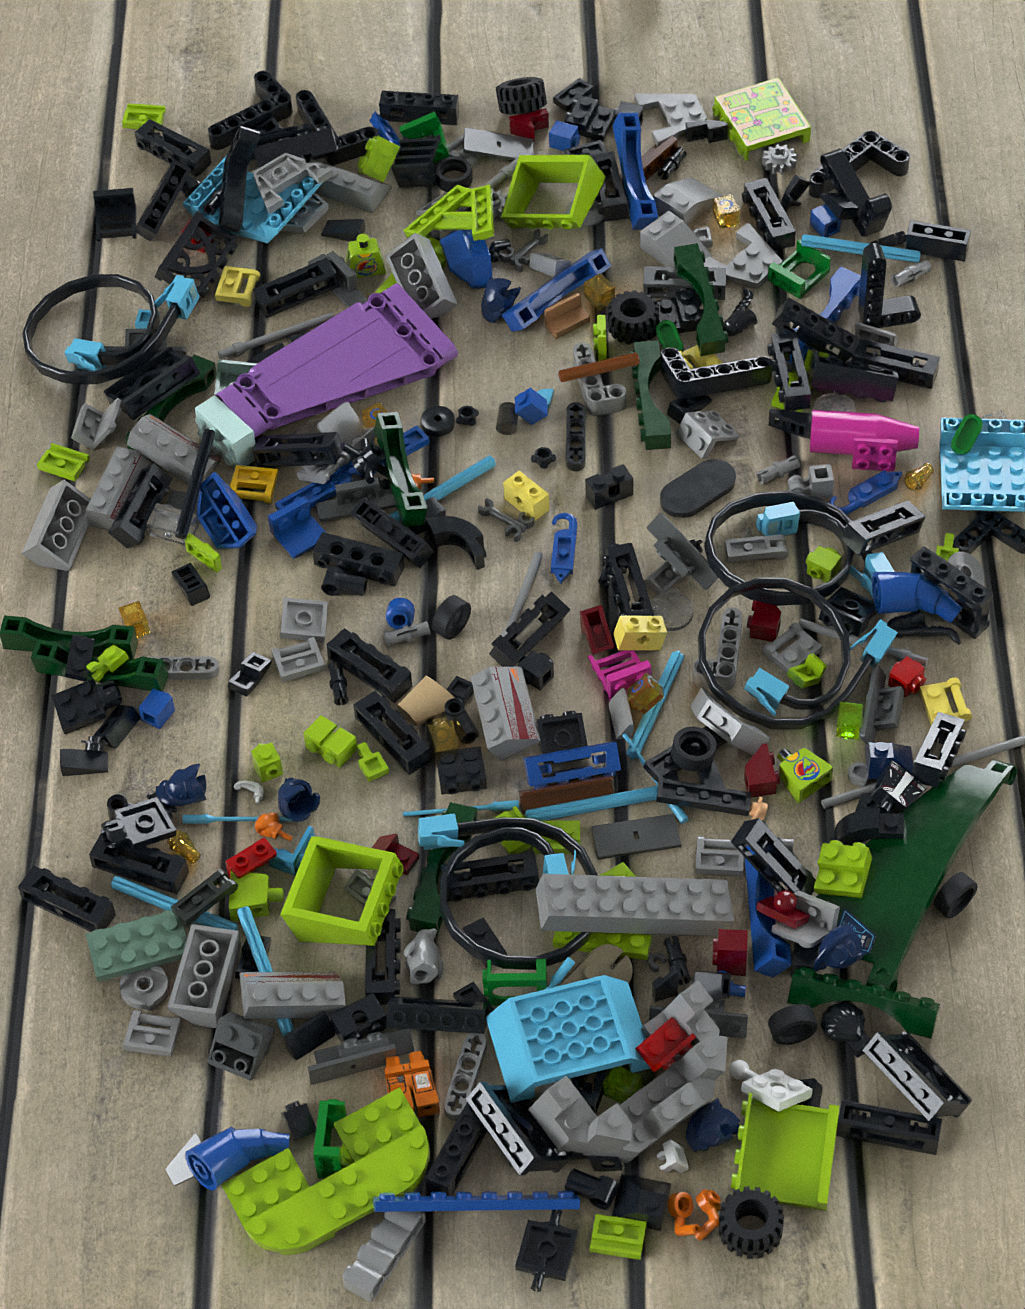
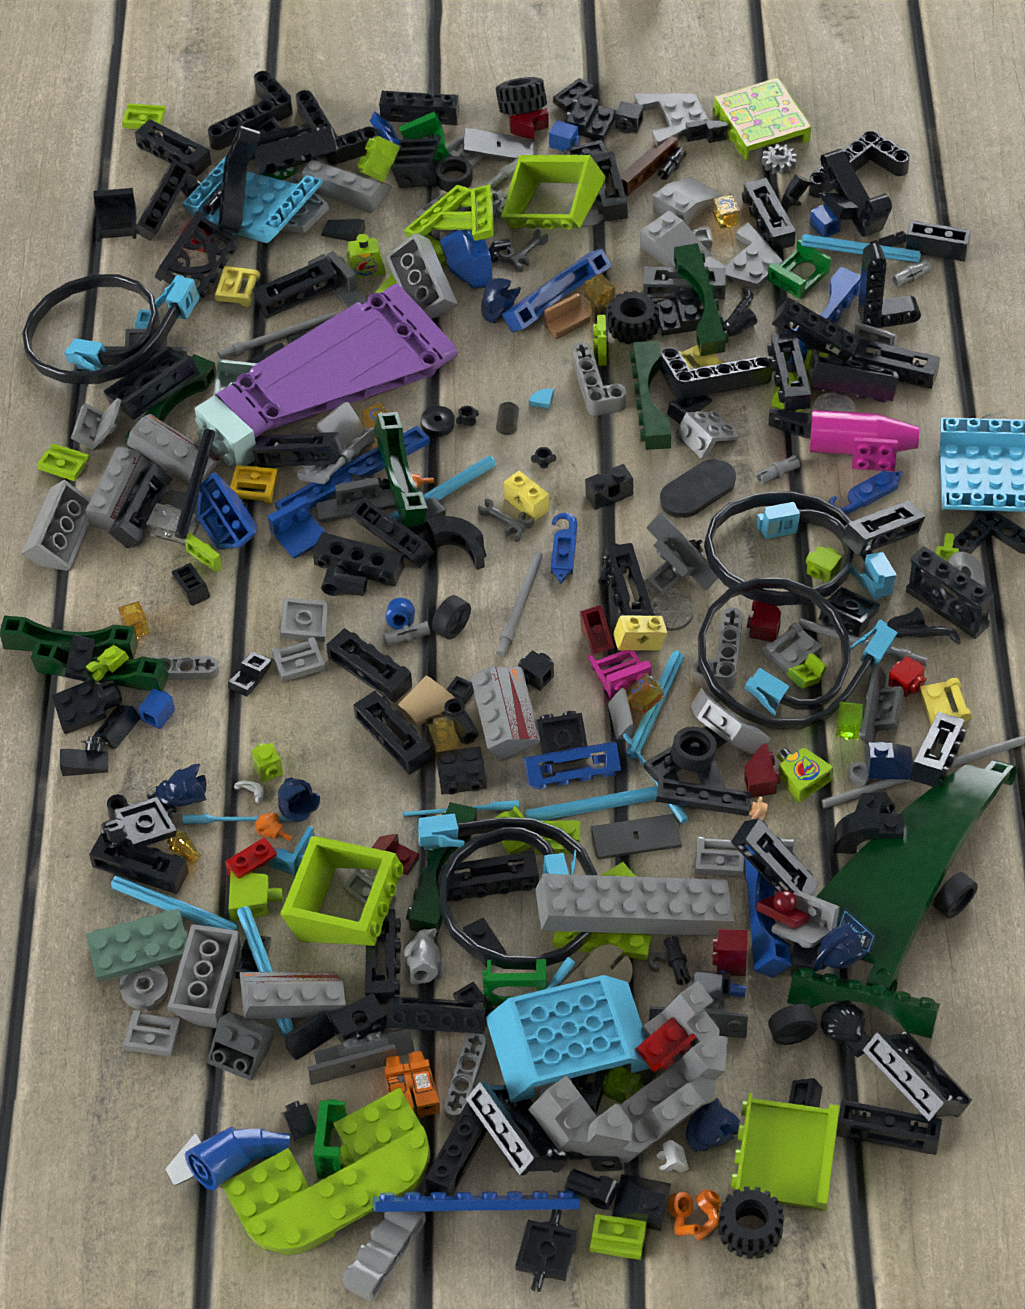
black brick [18,866,116,932] -> none
pearl dark grey plate [171,869,238,926] -> none
light grey wing [253,153,334,214] -> none
lime piece [303,715,358,768] -> none
black pin [328,661,349,706] -> none
black bar [340,438,388,484] -> none
lime plate [357,742,389,782] -> none
black brick [489,591,571,667] -> none
blue brick [515,387,548,425] -> none
reddish brown panel [519,775,614,814] -> none
light grey slope [529,253,572,276] -> none
dark orange axle [558,352,640,382] -> none
black beam [566,402,586,471] -> none
blue arch [612,113,658,230] -> none
black tile [652,965,678,1002] -> none
green tile [656,320,684,352] -> none
light grey plate [725,534,789,562] -> none
white plate [730,1060,813,1112] -> none
light grey brick [787,464,834,498] -> none
lime plate [814,840,872,898] -> none
black torso [871,760,927,814] -> none
blue piece [872,572,962,623] -> none
clear yellow cone [904,463,934,491] -> none
green tile [951,414,983,455] -> none

